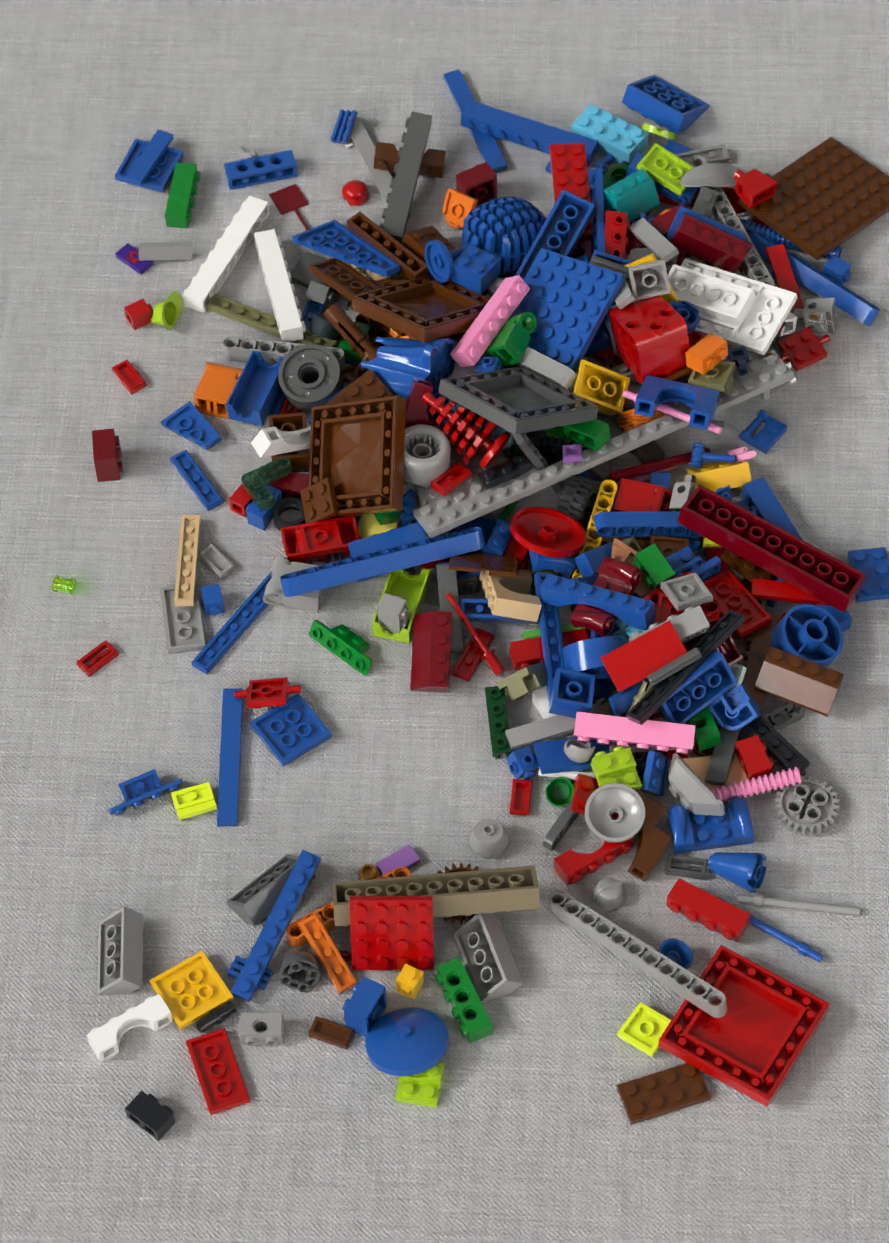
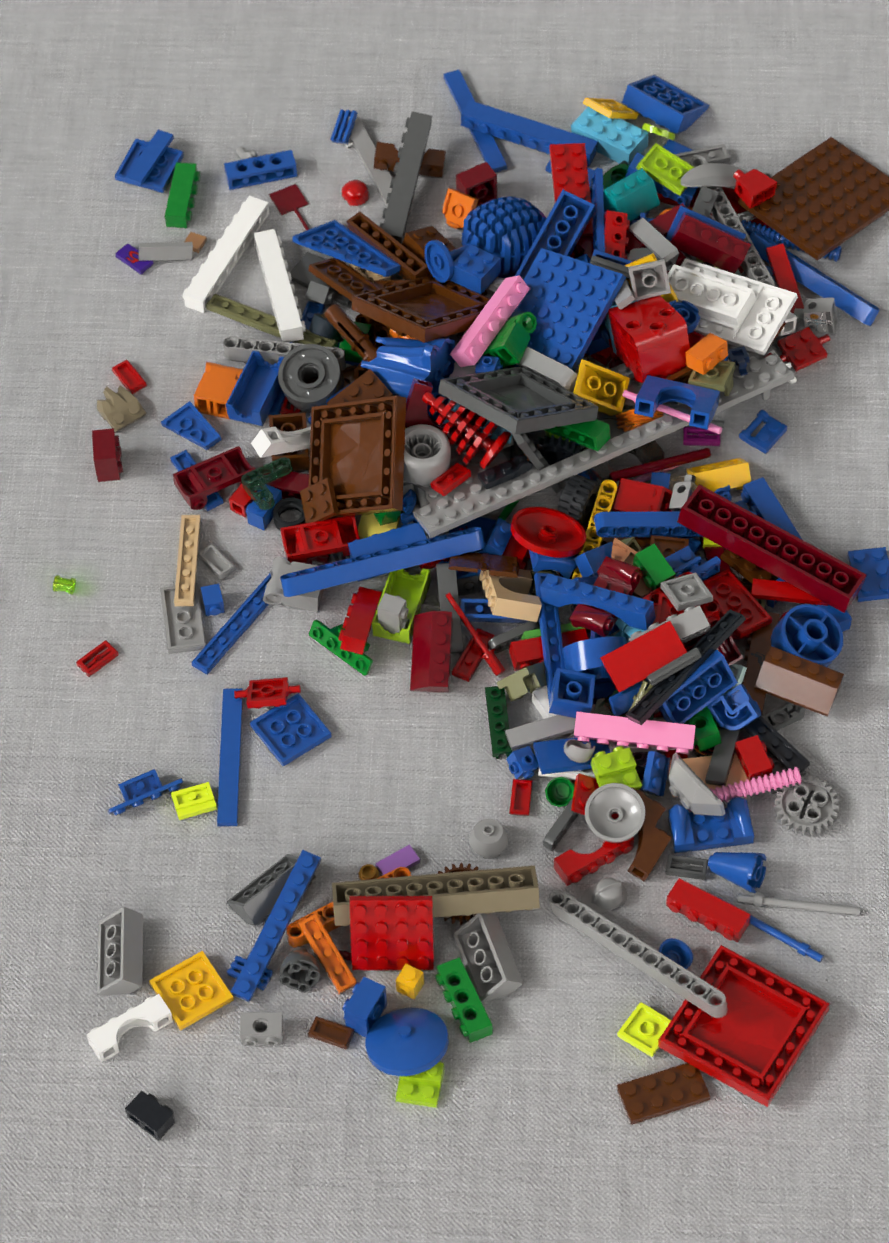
red brick [124,299,153,330] -> none
lime piece [151,291,183,331] -> none
red tile [186,1028,250,1115] -> none
black pin [195,1001,237,1033] -> none
medium lavender tile [562,444,582,463] -> none
blue arm [596,154,614,175] -> none
blue piece [690,443,735,469] -> none
bright pink piece [728,446,756,462] -> none
blue brick [823,255,852,285] -> none
none -> dark tan plate [97,385,146,433]
none -> dark red piece [173,446,257,510]
none -> medium nougat tile [184,232,207,253]
none -> red brick [338,586,381,655]
none -> dark grey beam [488,621,540,654]
none -> yellow tile [583,97,638,119]
none -> magenta tile [683,427,720,446]

